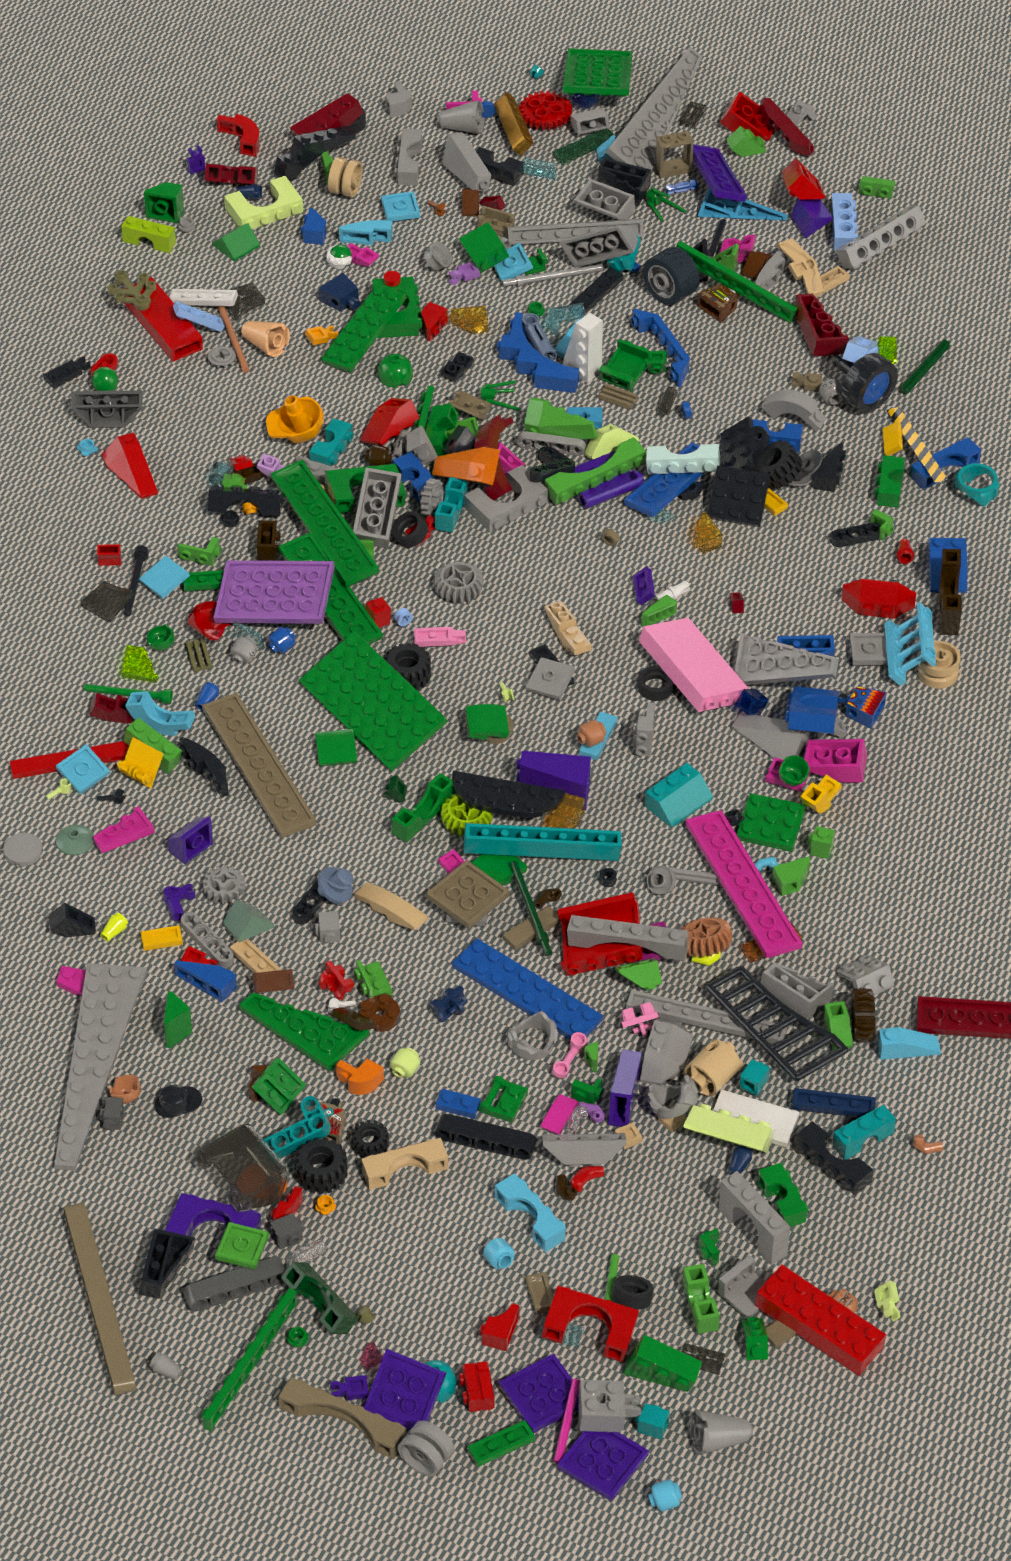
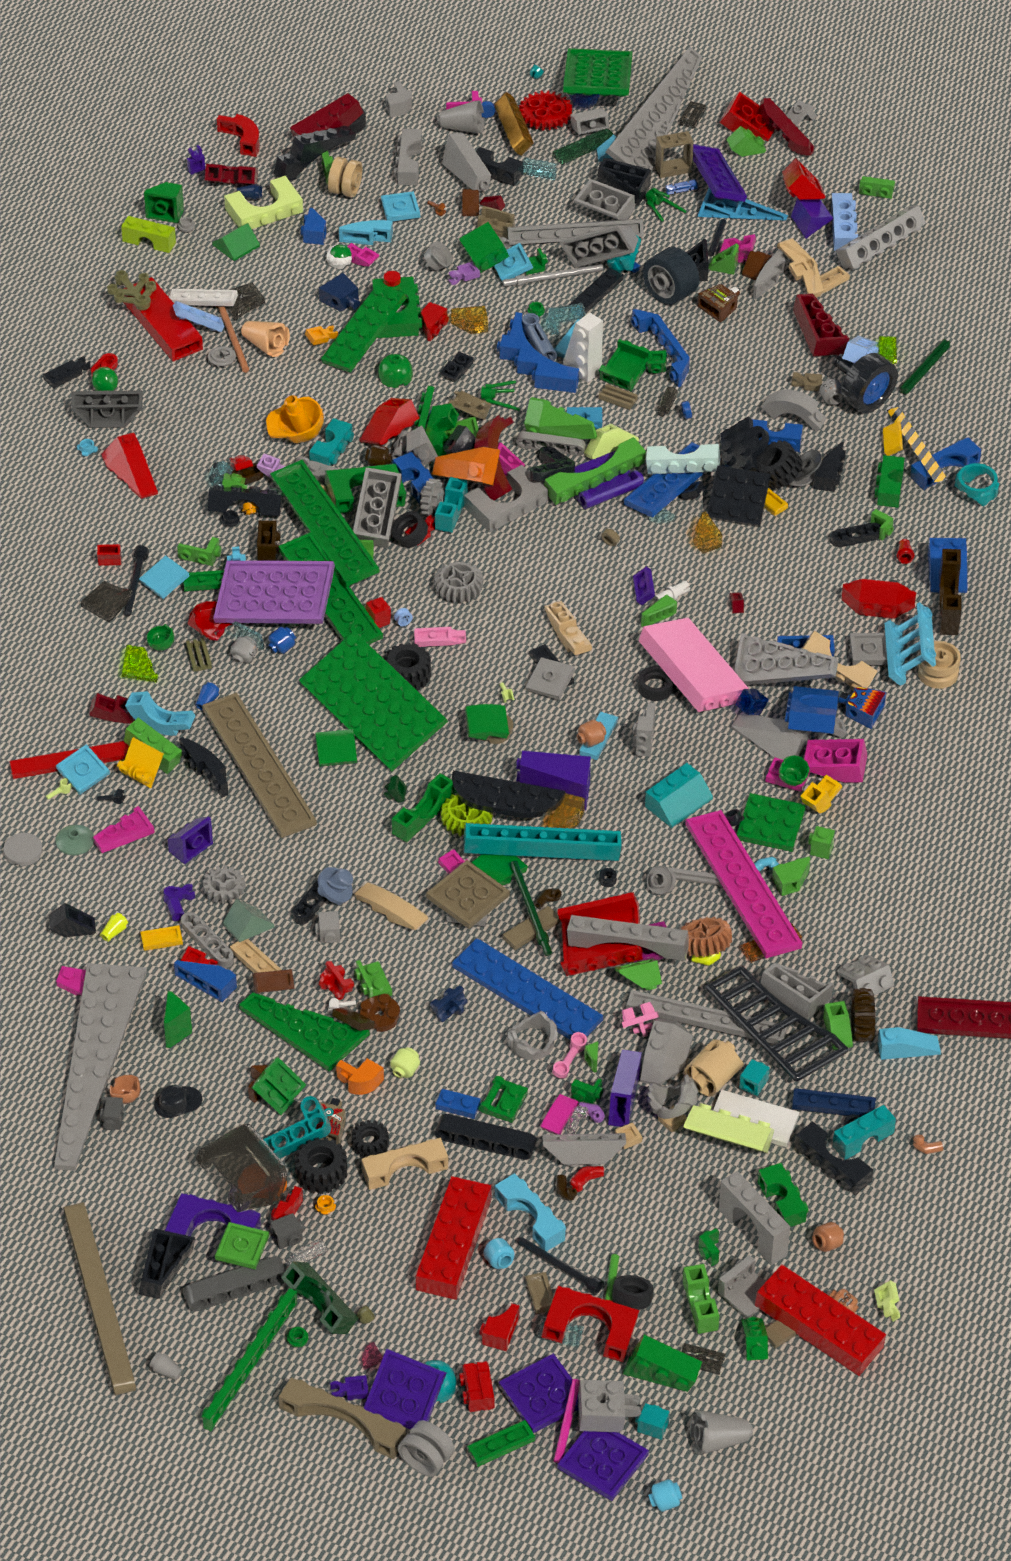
green piece [83,684,173,704] -> none
green plate [676,241,798,323] -> none
dark blue cone [728,1146,752,1175] -> none
none -> medium azure plate [227,546,246,561]
none -> red brick [416,1176,492,1300]
none -> black piece [517,1237,604,1295]
none -> tan arch [802,631,878,691]
none -> nougat head [812,1222,844,1252]

